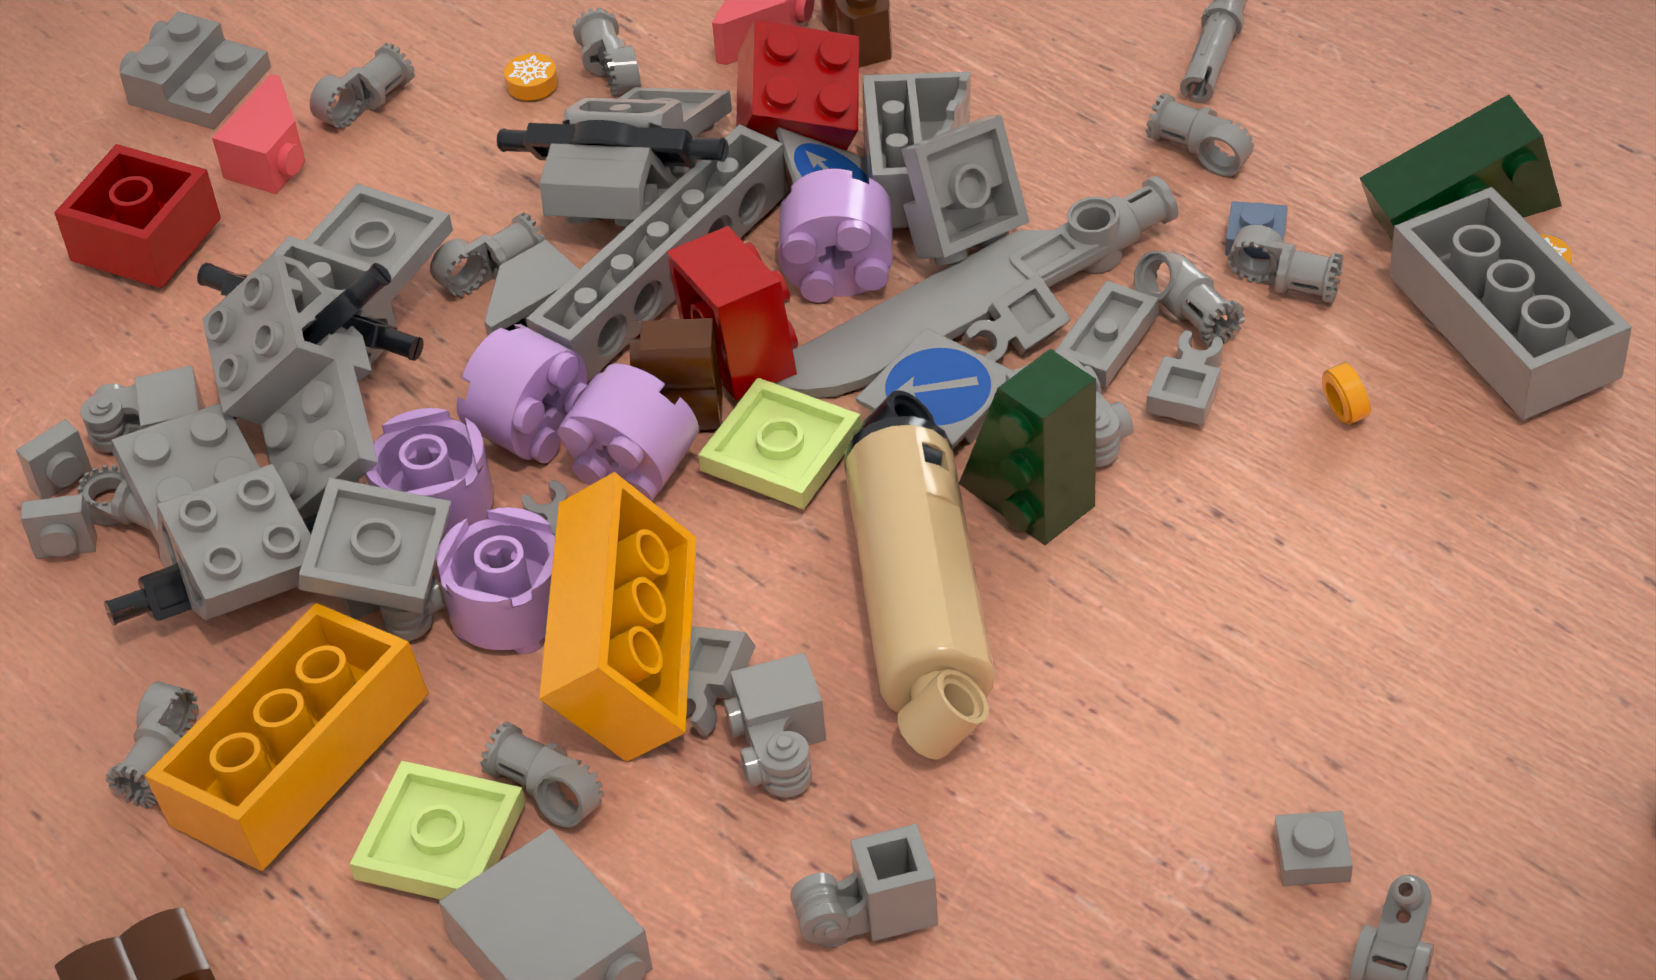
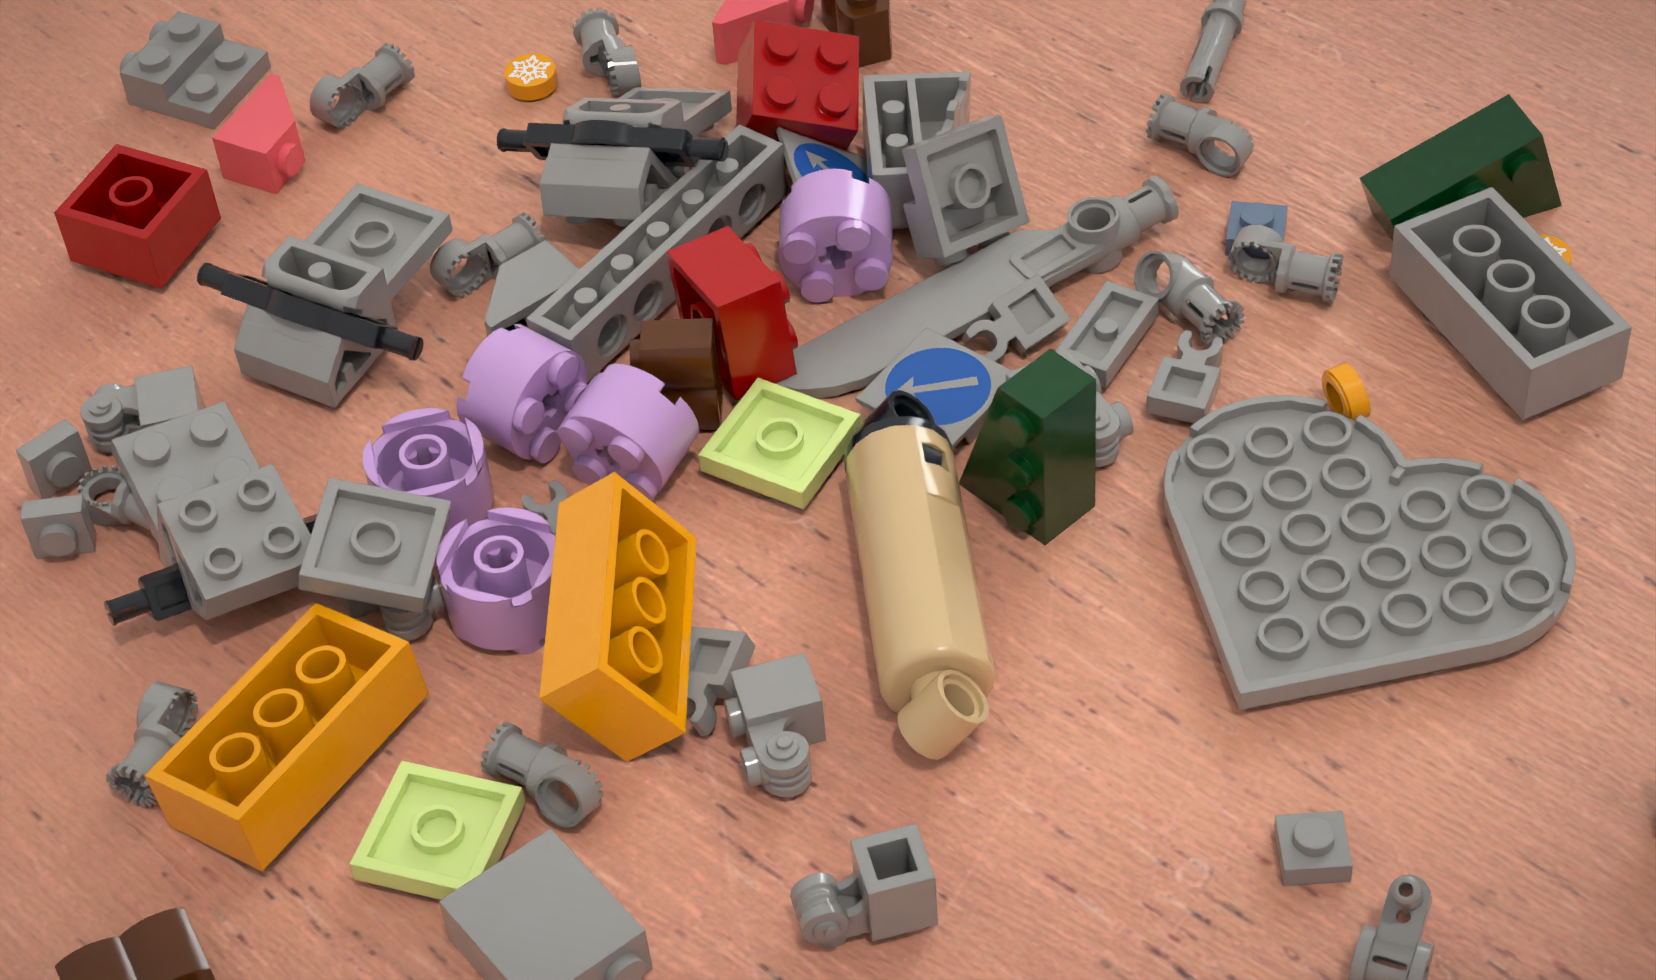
light grey piece [202,252,392,519] -> none
none -> light grey plate [1164,395,1576,710]

